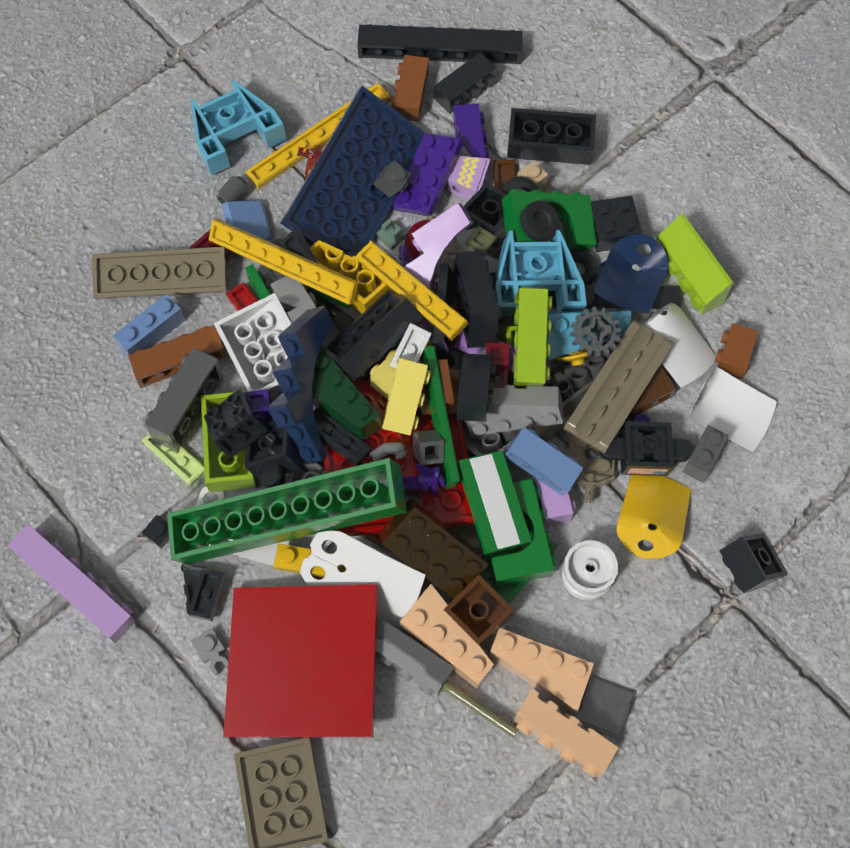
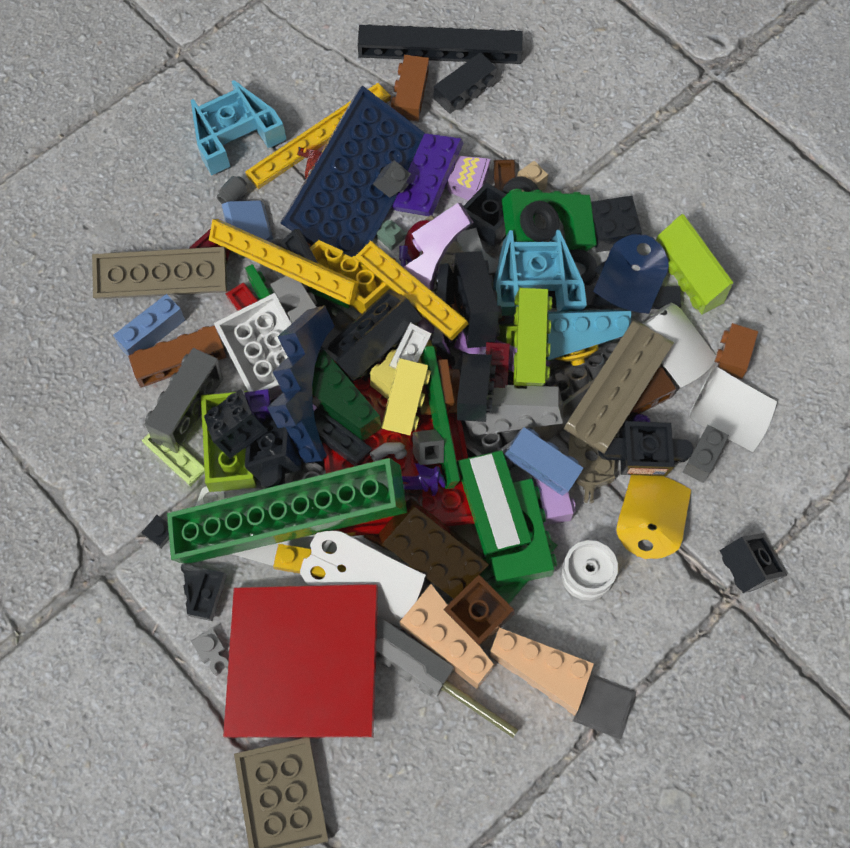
lavender brick [7,524,136,643] -> none
dark purple slope [453,104,489,159] -> none
olive tile [466,226,497,256] -> none
black brick [507,108,596,165] -> none
light nougat wedge [513,688,619,778] -> none
dark grey gear [570,307,622,358] -> none

